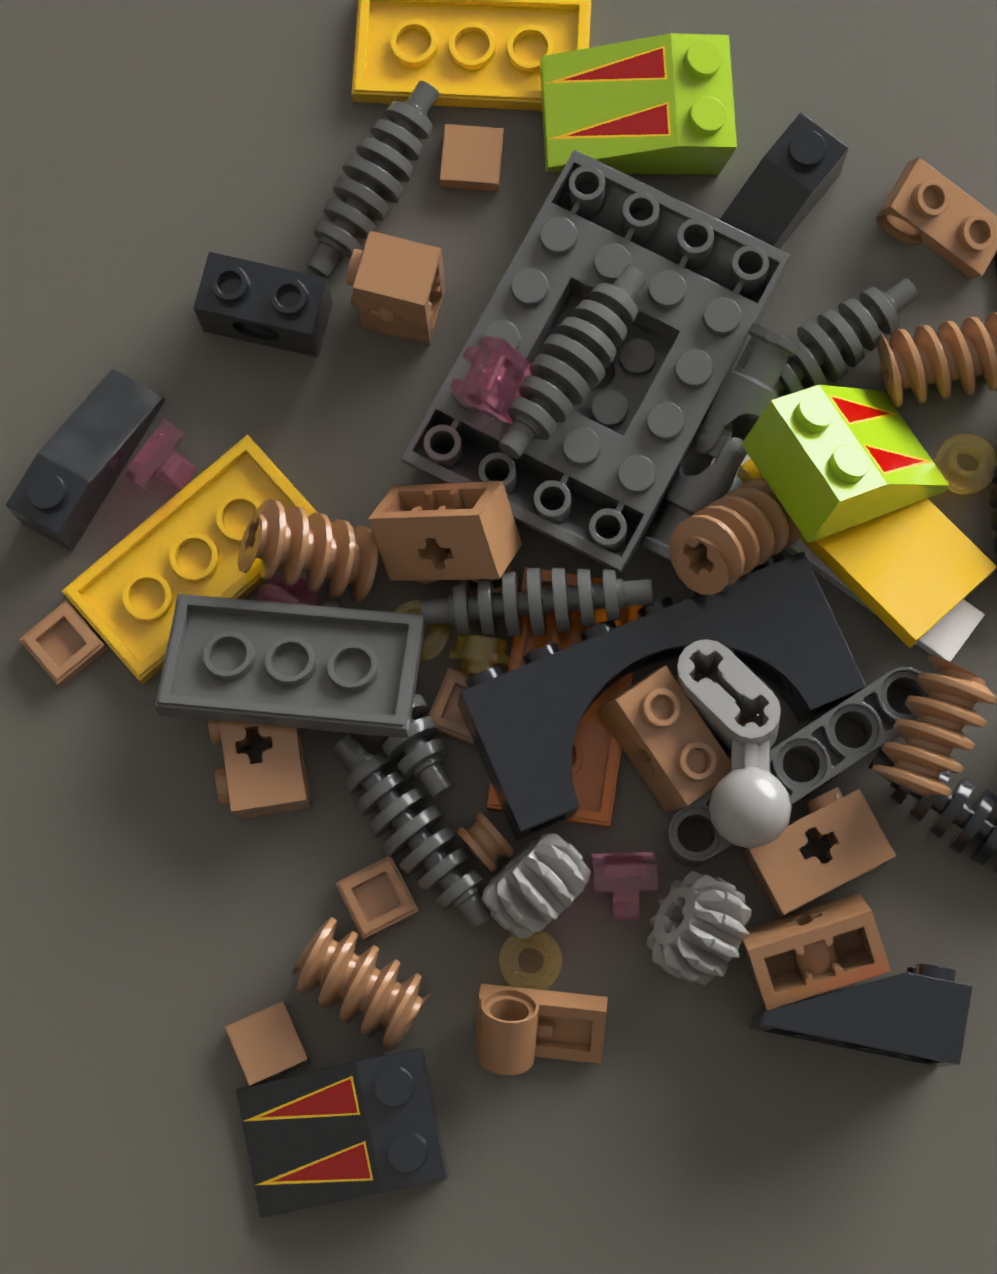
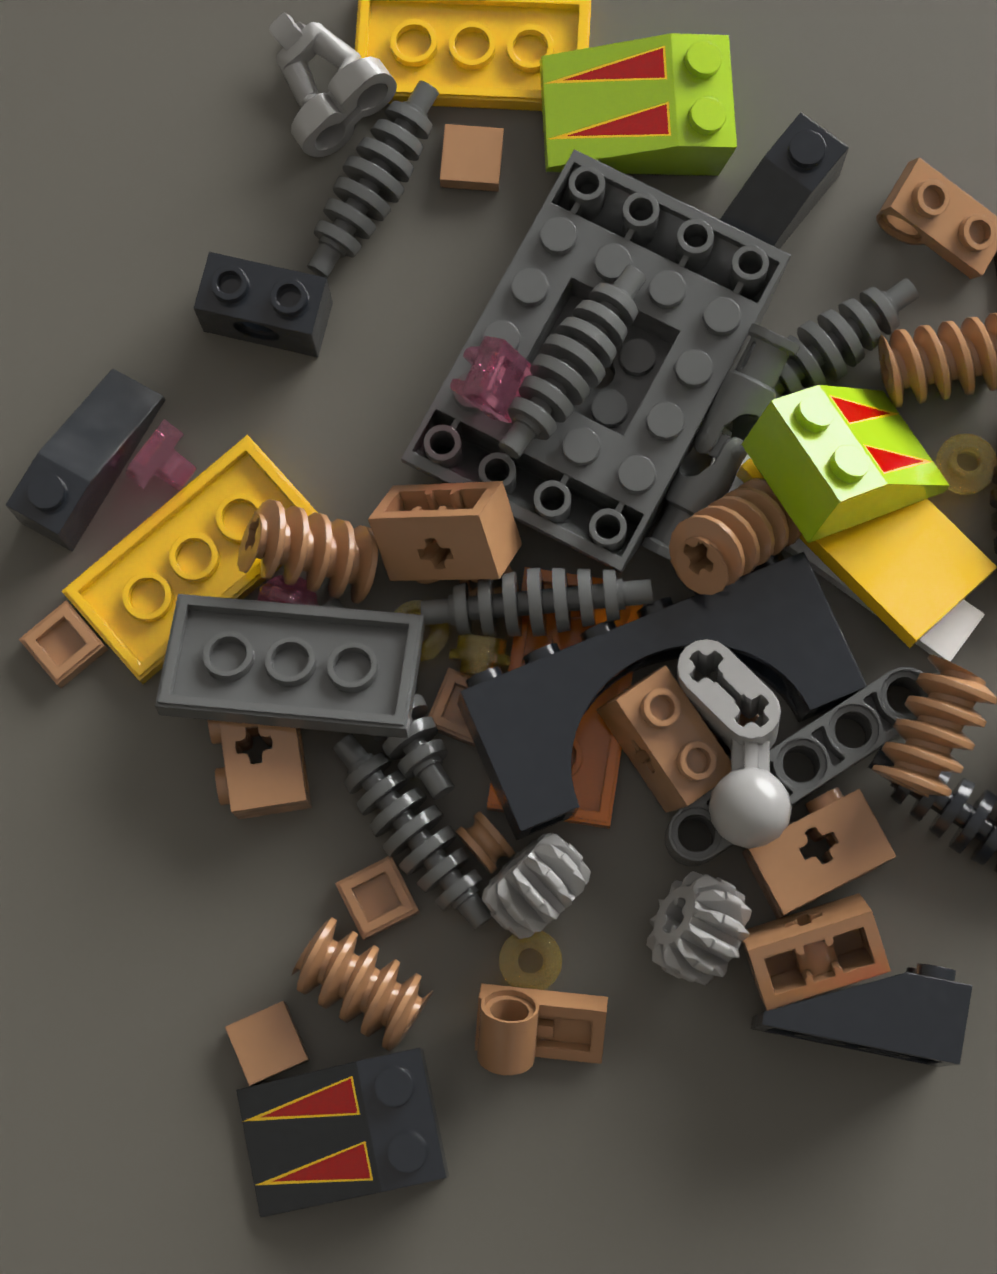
medium nougat brick [346,230,446,345] -> none
clear pink tile [591,852,658,920] -> none
none -> light grey piece [269,12,397,157]

